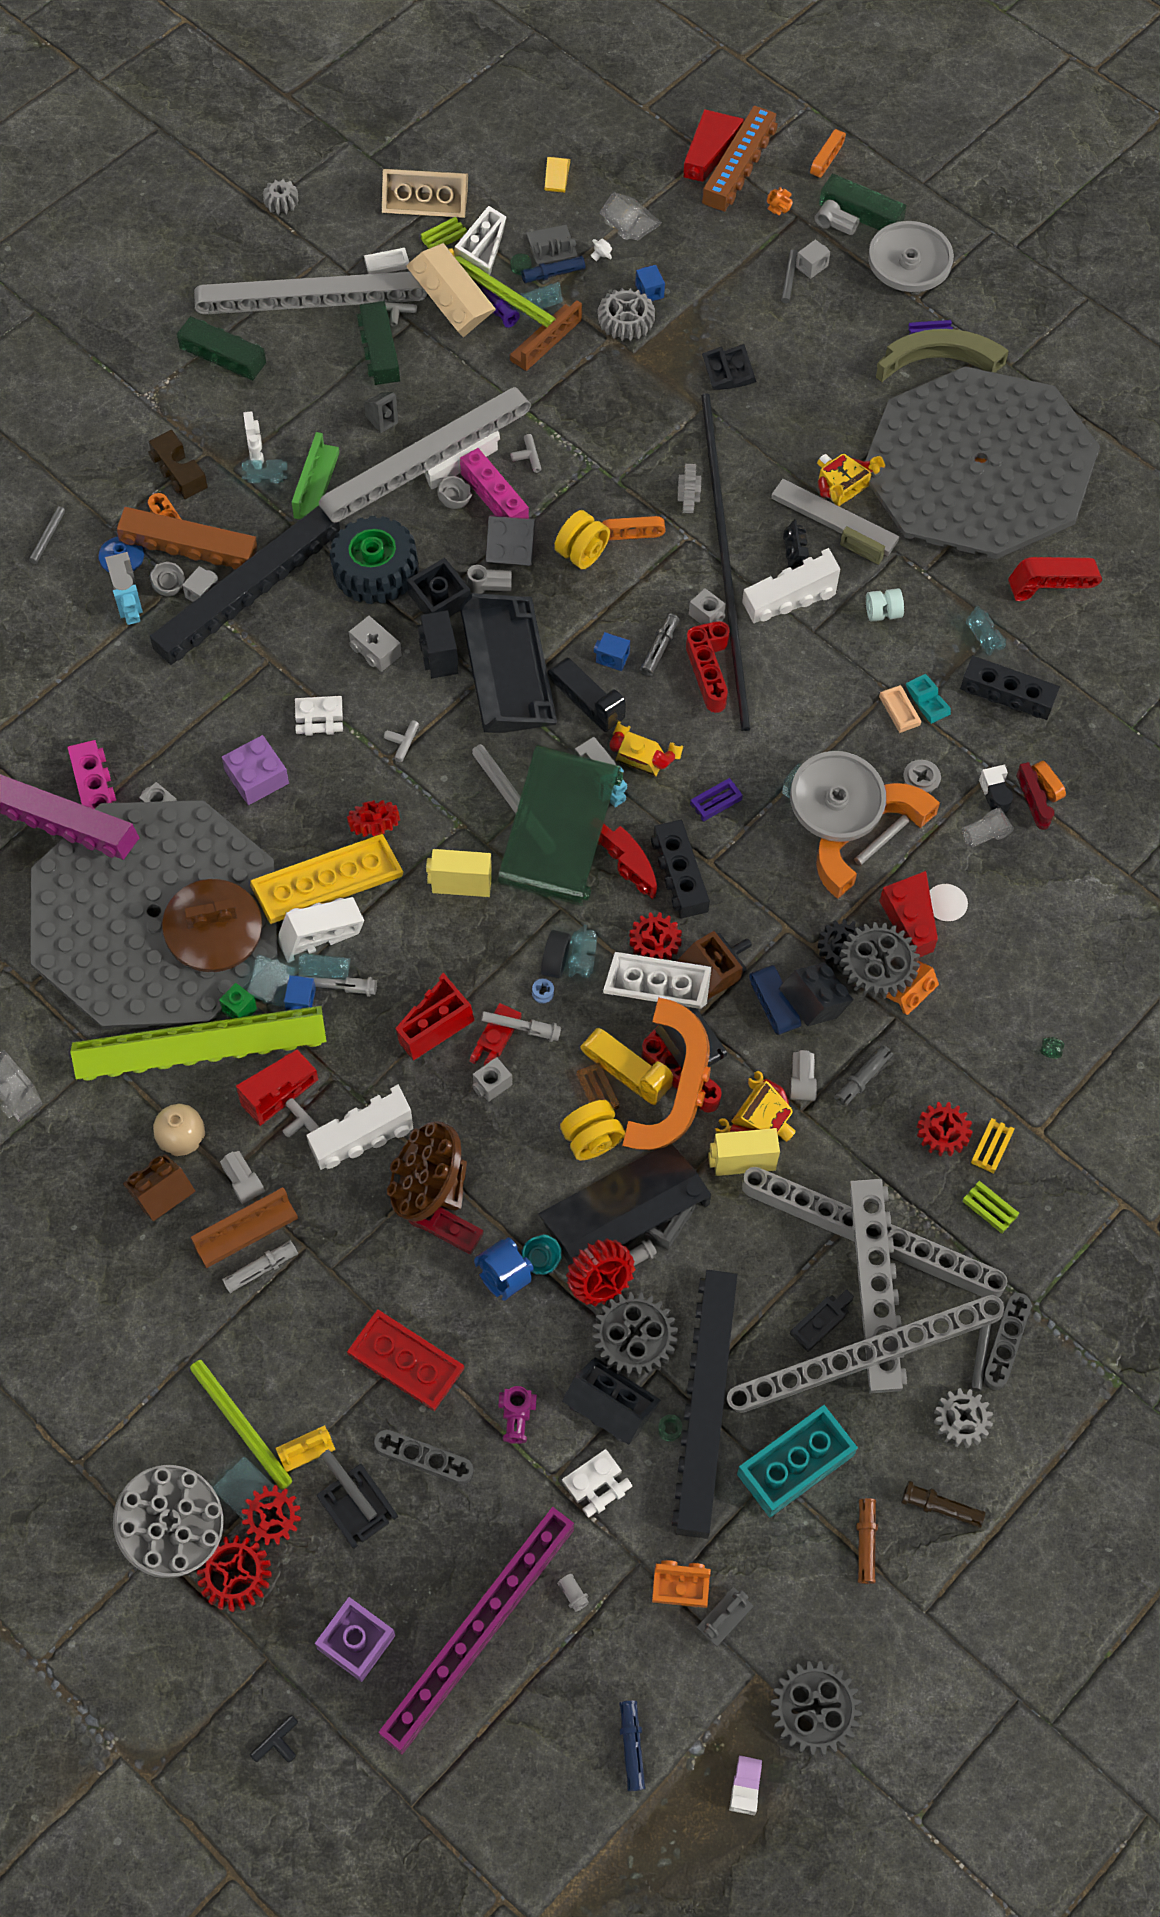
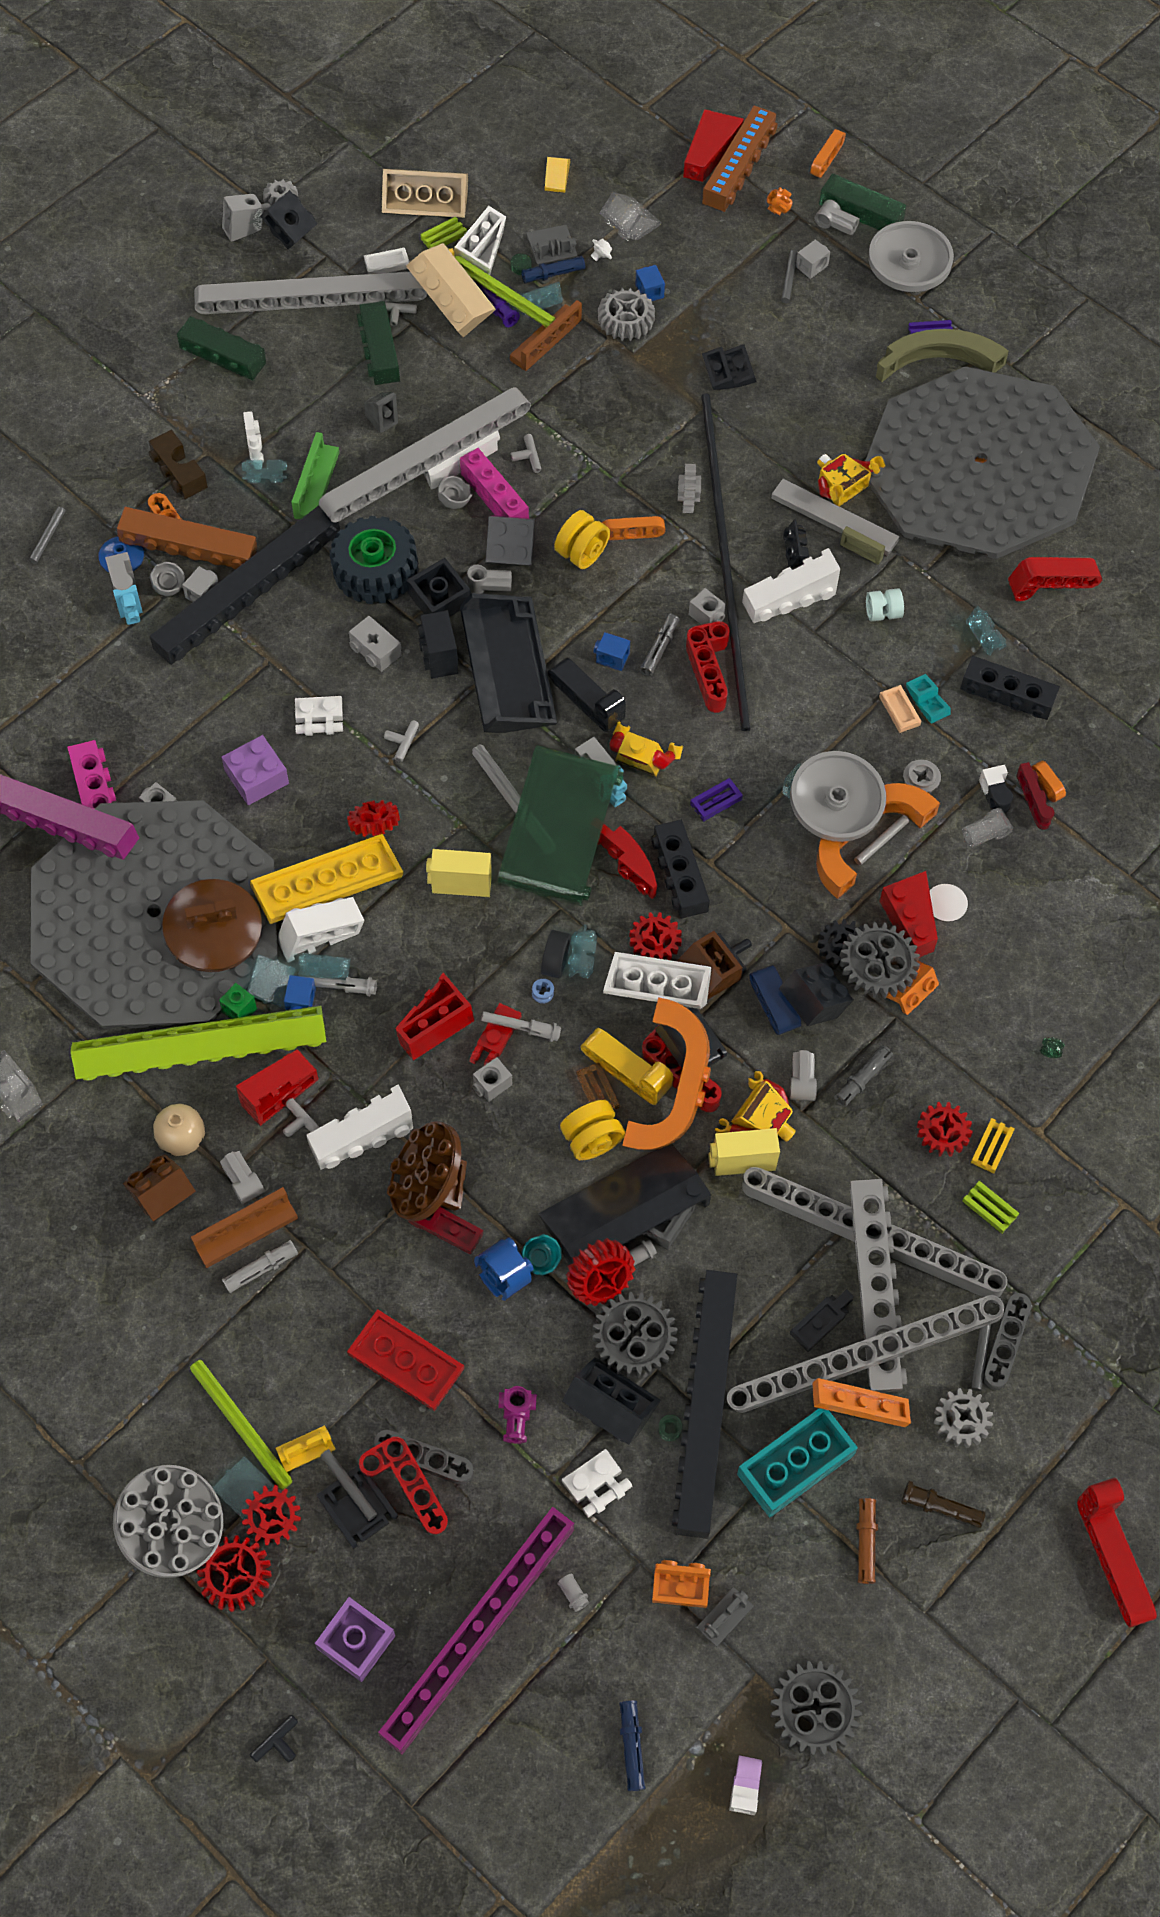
none -> light grey torso [222,194,271,242]
none -> black brick [260,190,318,250]
none -> red beam [359,1437,448,1535]
none -> orange plate [812,1378,911,1427]
none -> red beam [1077,1478,1157,1628]

